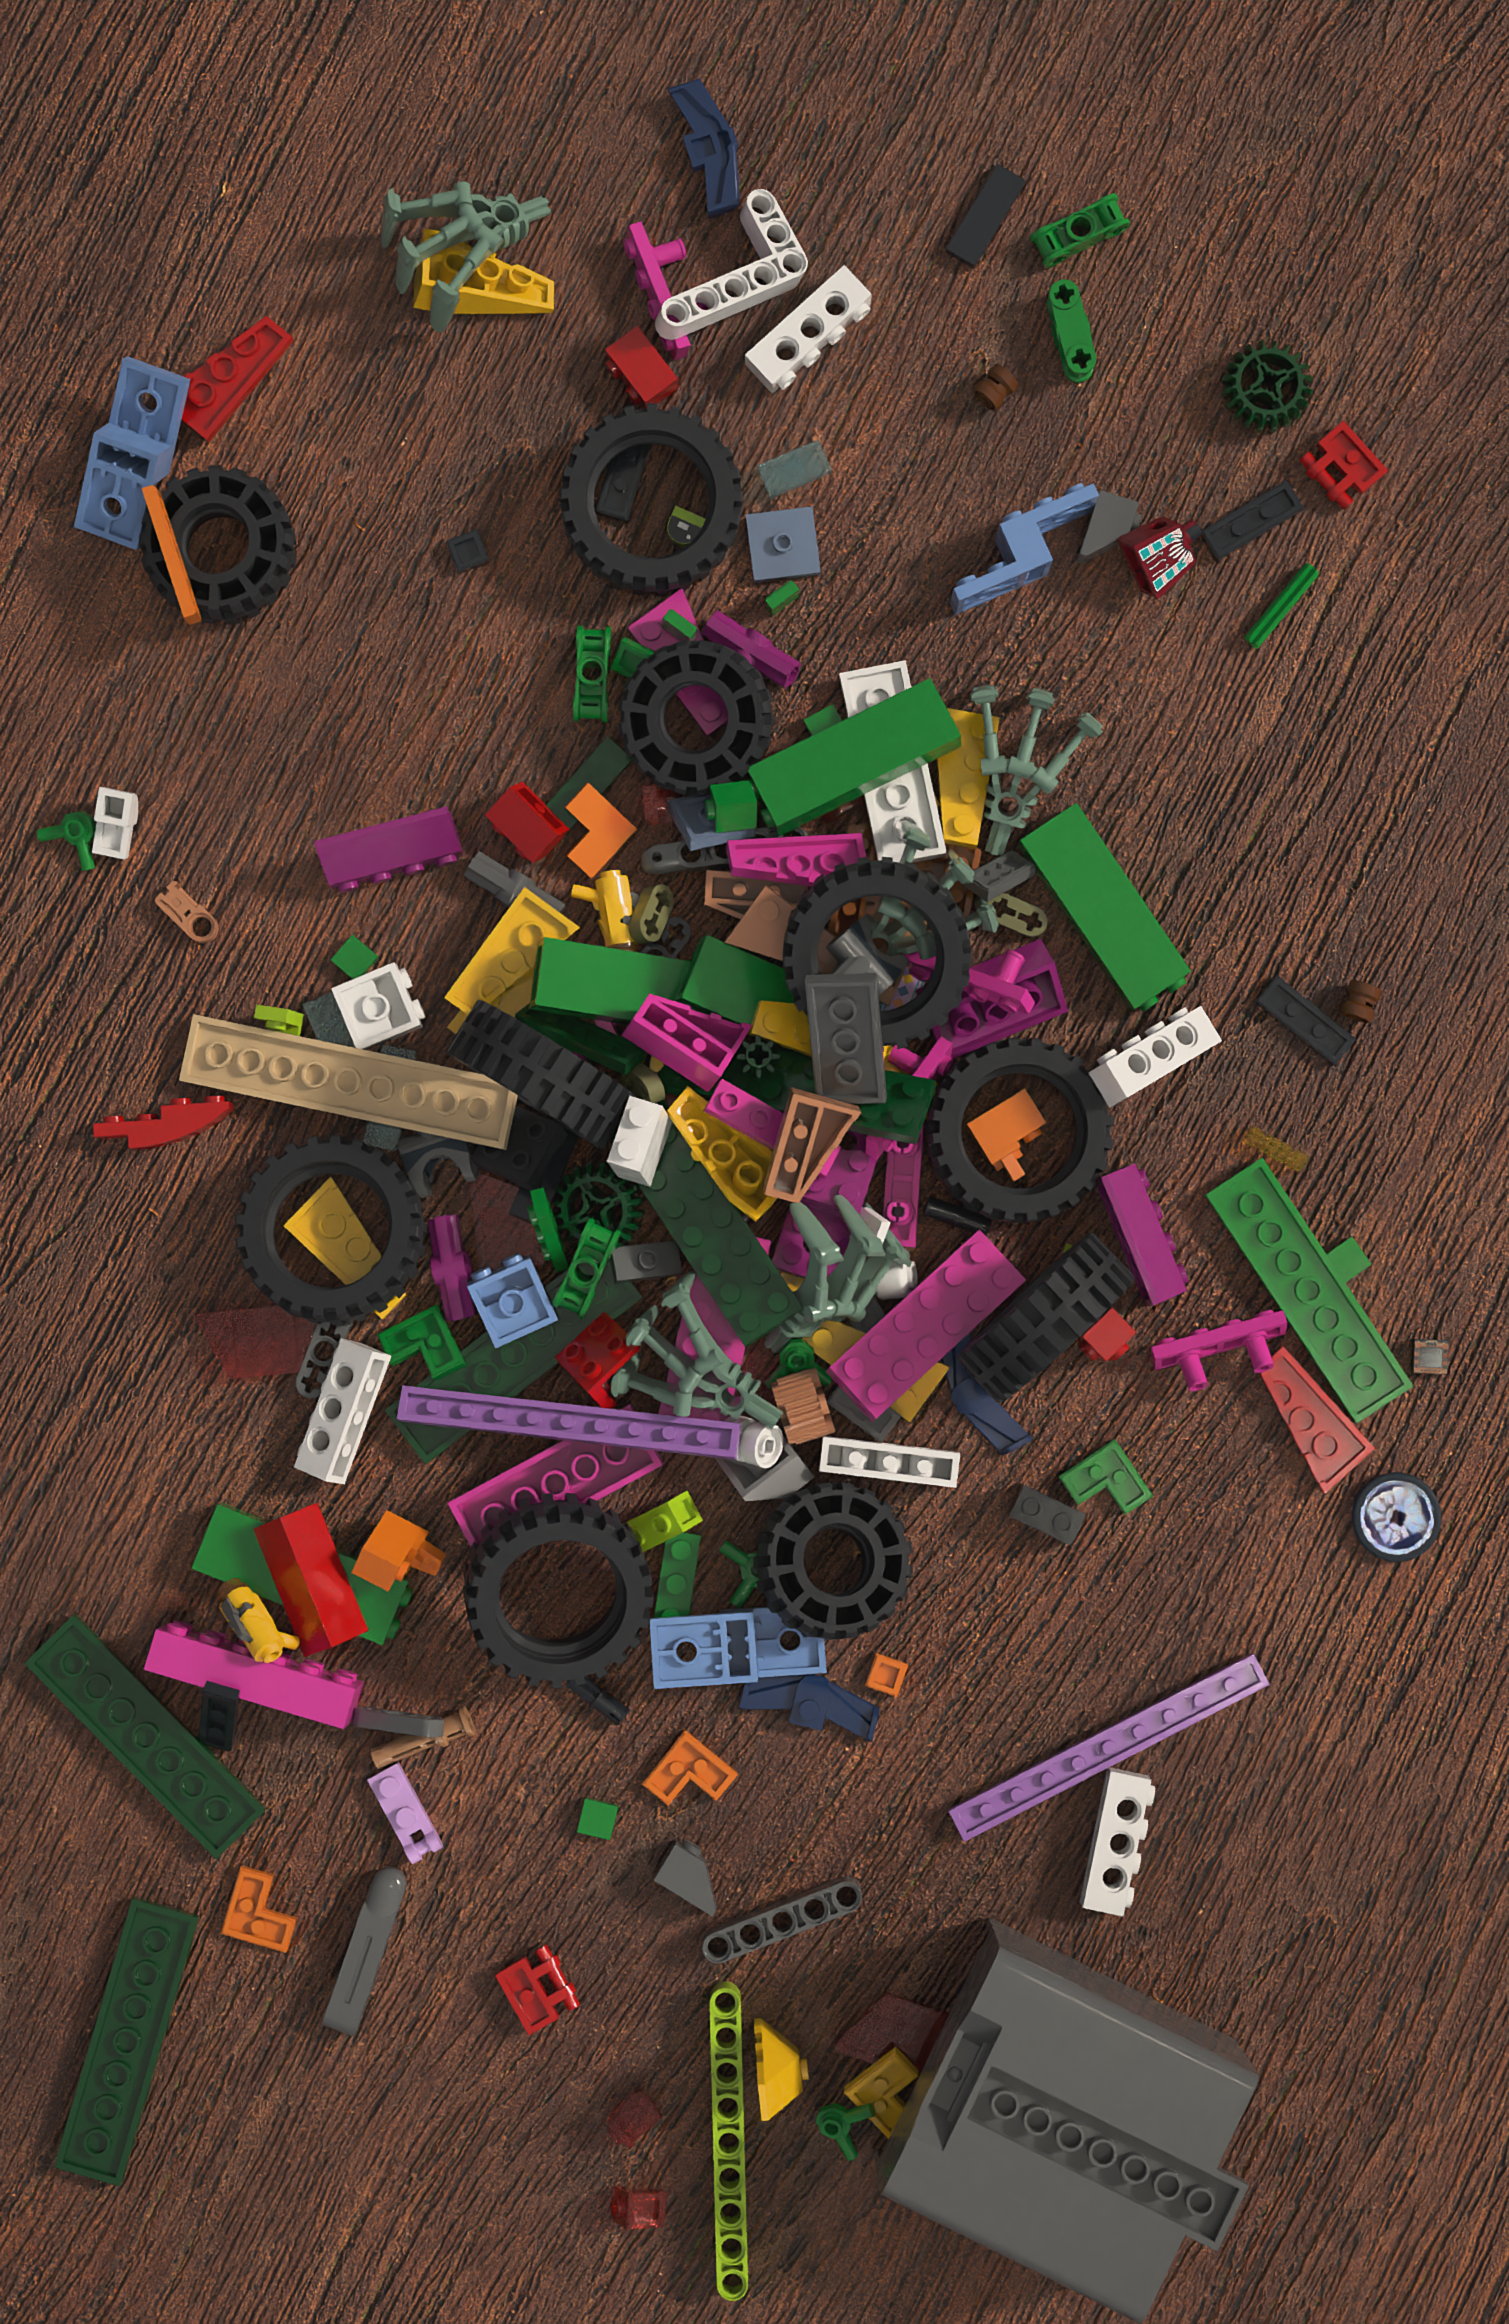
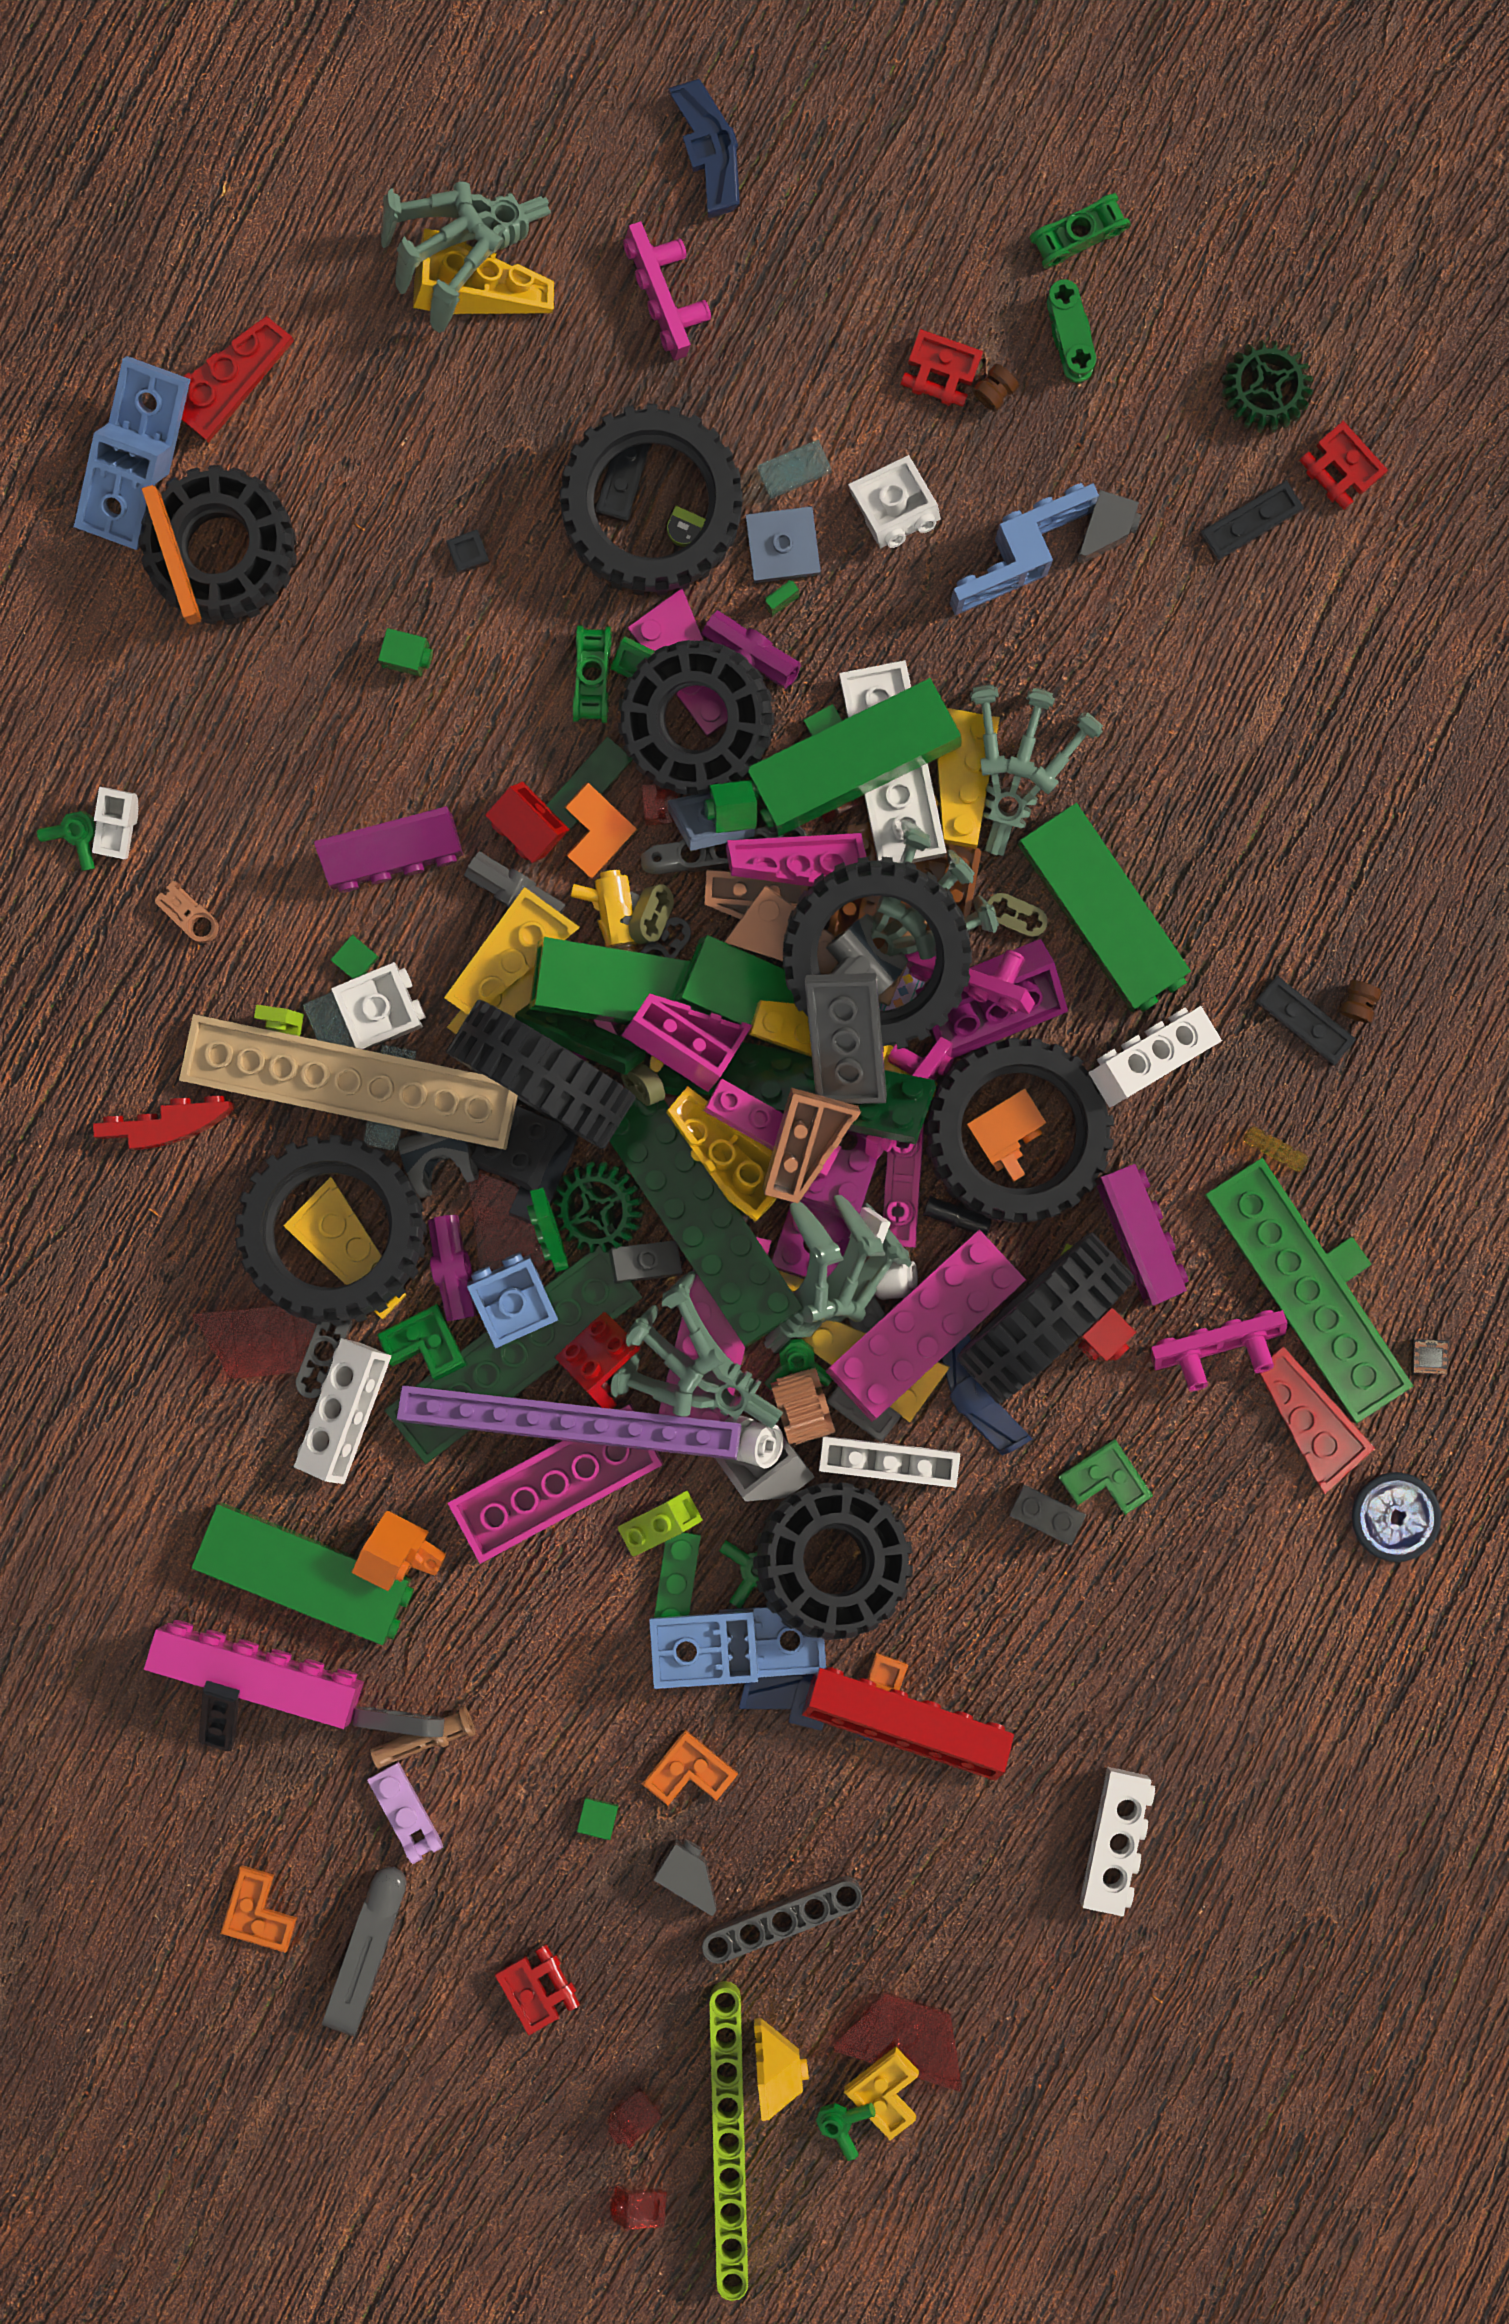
dark green plate [24,1614,267,1859] -> none
dark green plate [54,1897,200,2187] -> none
yellow piece [217,1578,300,1663] -> none
red slope [253,1502,369,1657] -> none
black tyre [463,1493,654,1688] -> none
green piece [552,1218,621,1320] -> none
black axle [566,1676,630,1726] -> none
red brick [604,325,679,409] -> none
white brick [607,1096,672,1187] -> none
white beam [655,189,808,340] -> none
green tile [662,609,697,641] -> none
dark green gear [736,1035,780,1081] -> none
white brick [745,265,872,394] -> none
dark grey piece [874,1917,1259,2324] -> none
black tile [946,164,1026,269] -> none
medium lavender plate [948,1653,1270,1842] -> none
dark grey plate [963,850,1036,902] -> none
dark red torso [1117,517,1202,599] -> none
green axle [1244,563,1319,649] -> none
none -> green brick [378,628,433,677]
none -> red brick [802,1667,1014,1781]
none -> white plate [848,455,941,548]
none -> red plate [900,329,983,407]

